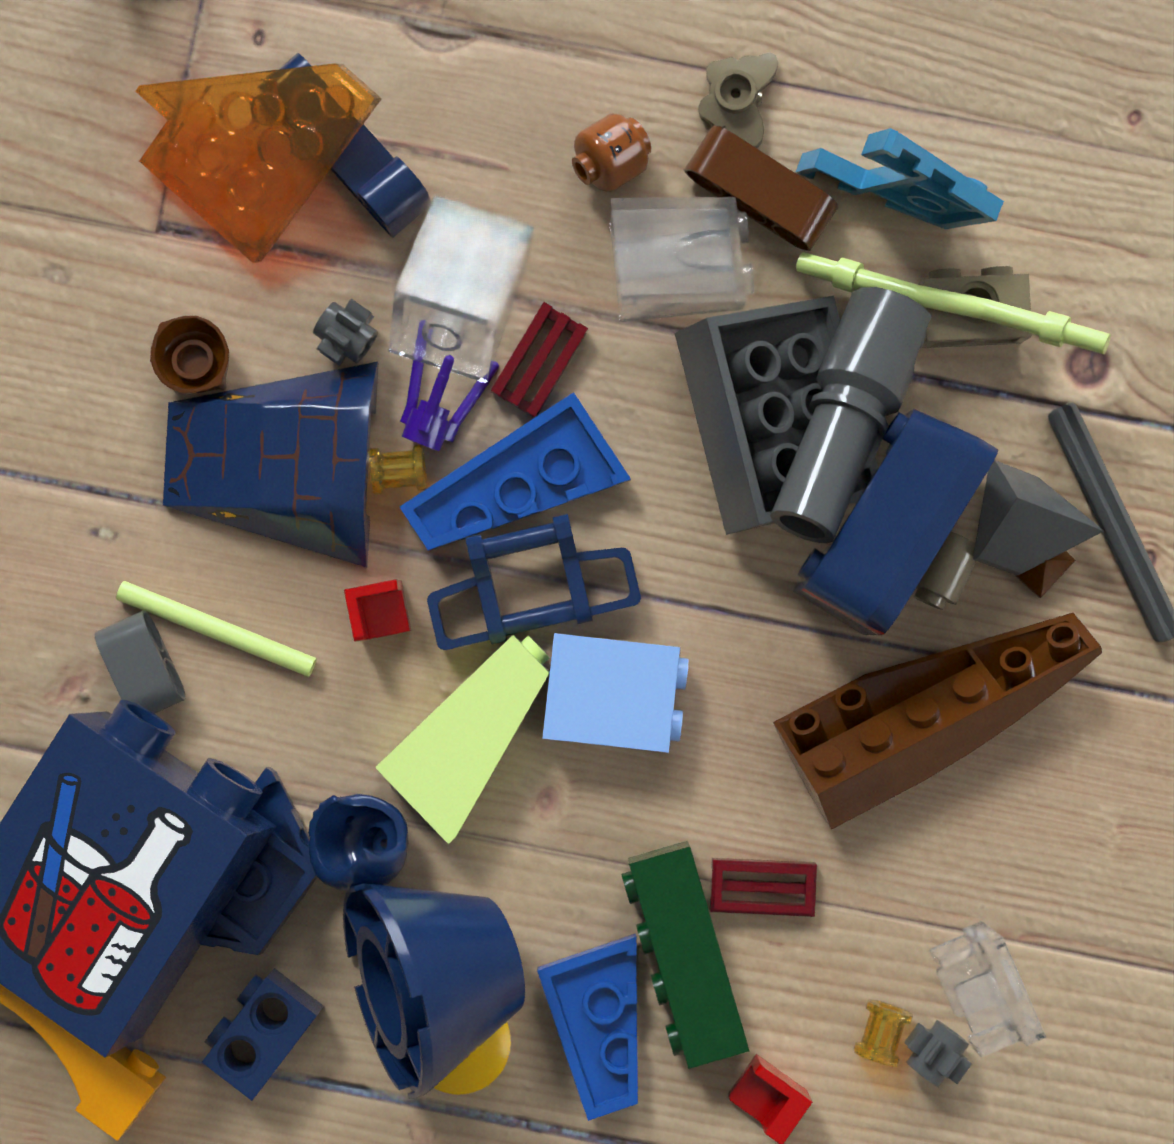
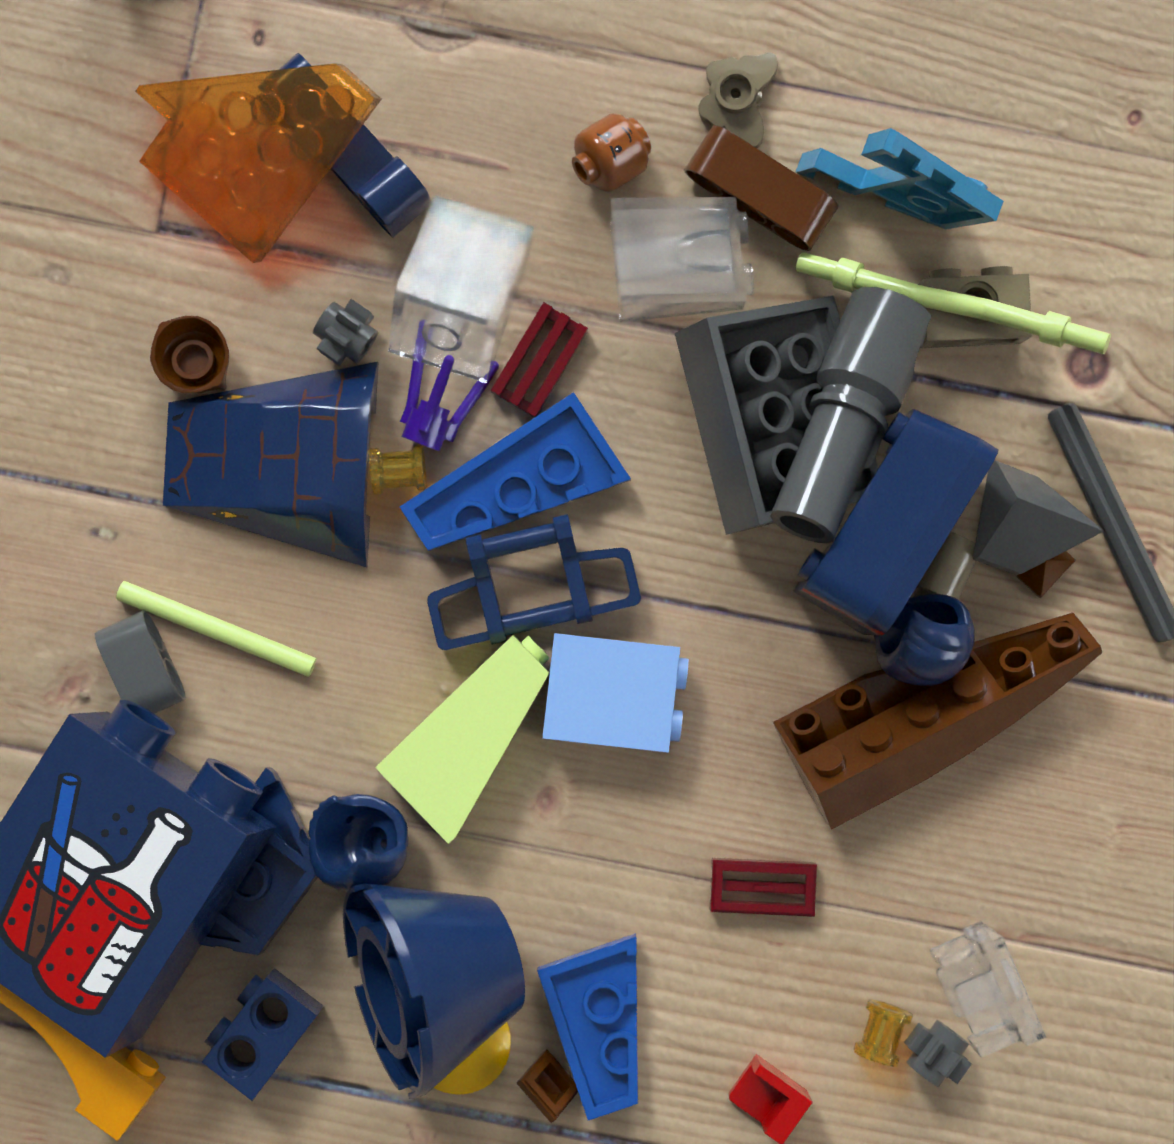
red panel [344,579,412,642] -> none
dark green brick [621,841,749,1069] -> none
none -> reddish brown slope [517,1049,578,1123]
none -> dark blue piece [874,594,975,686]

